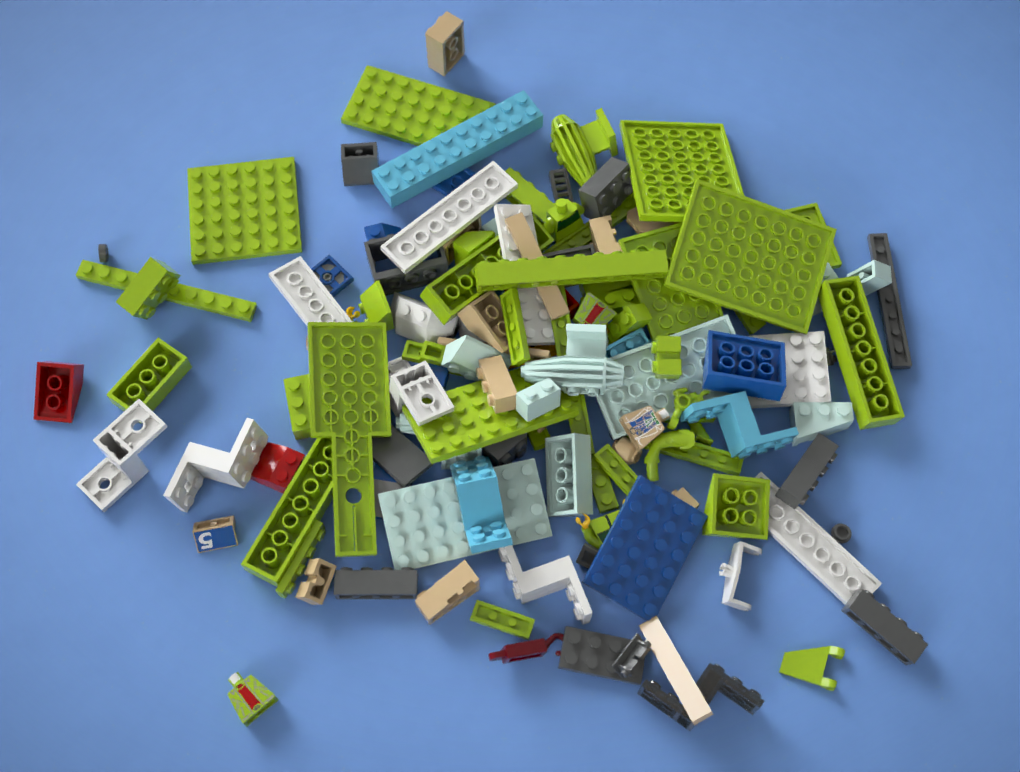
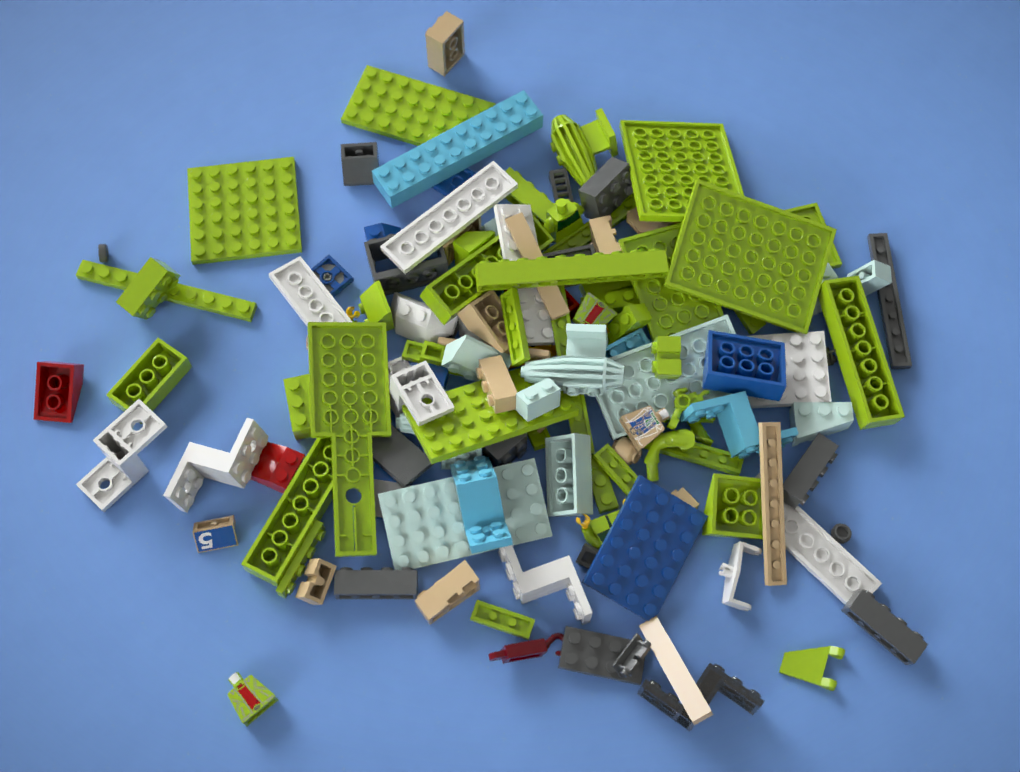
none -> tan plate [758,422,787,586]

